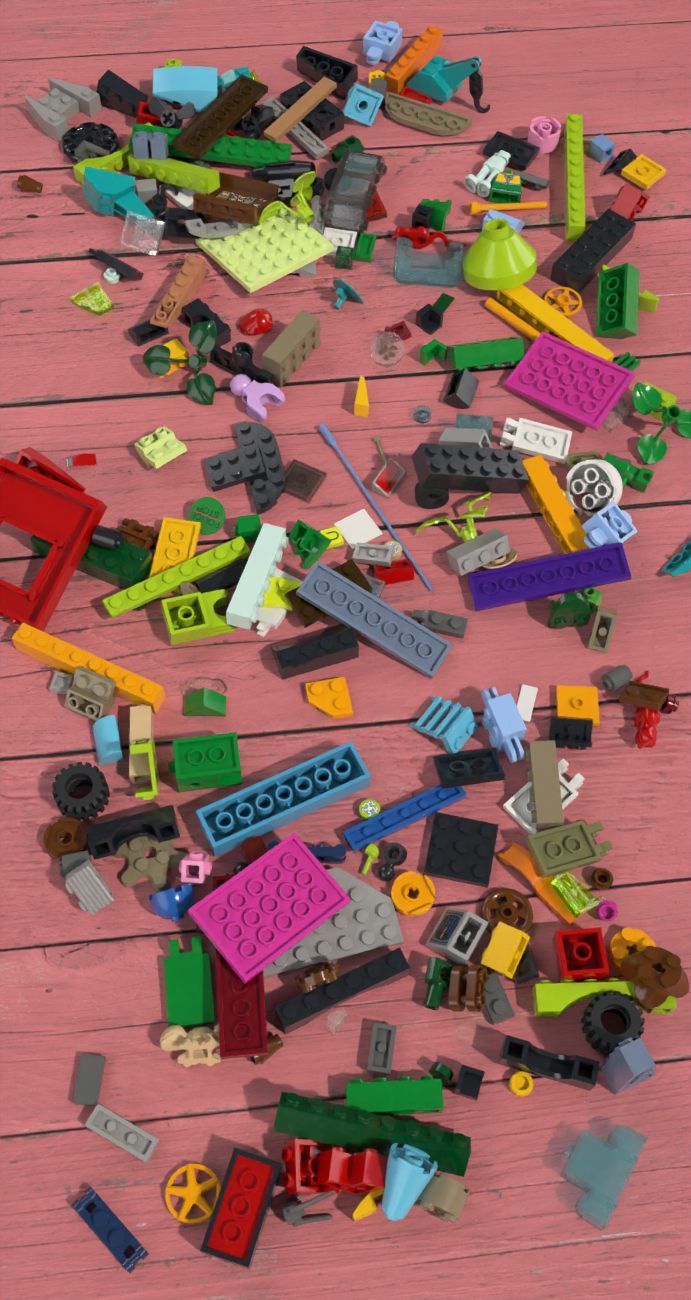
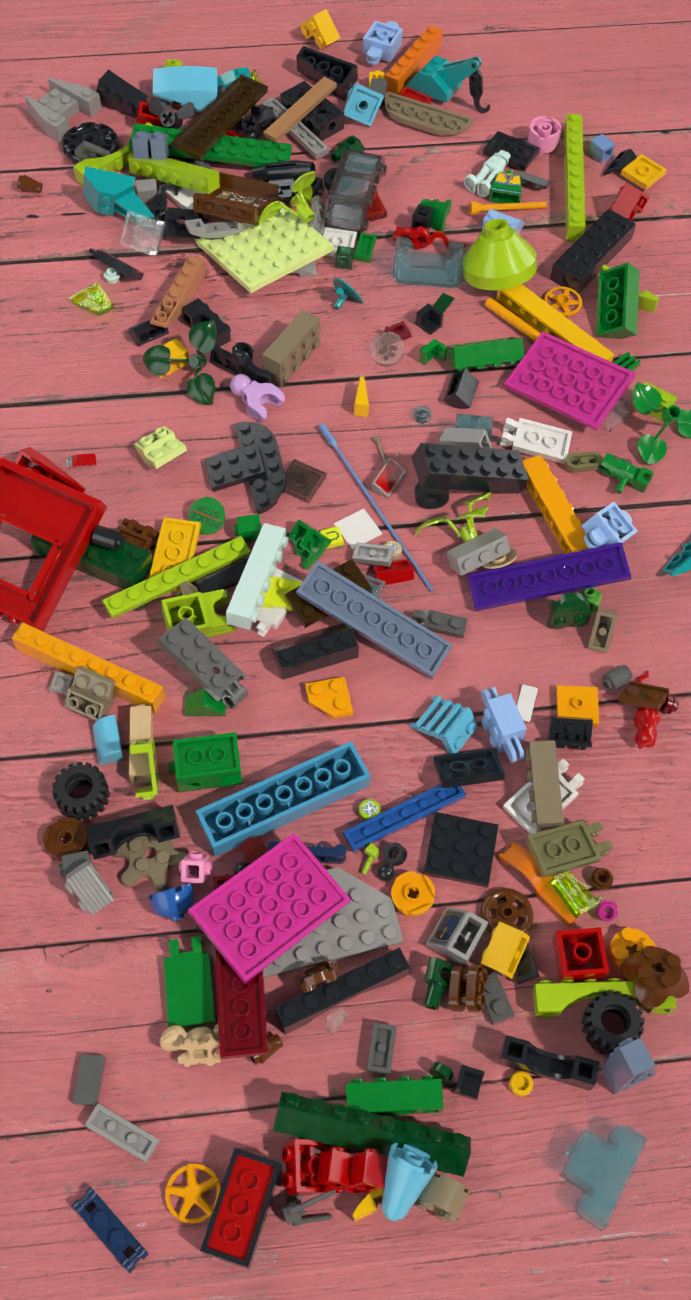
red hat [239,308,273,336] -> none
white cylinder [565,459,623,516] -> none
none -> dark grey hinge [157,617,248,709]
none -> yellow brick [299,9,340,50]

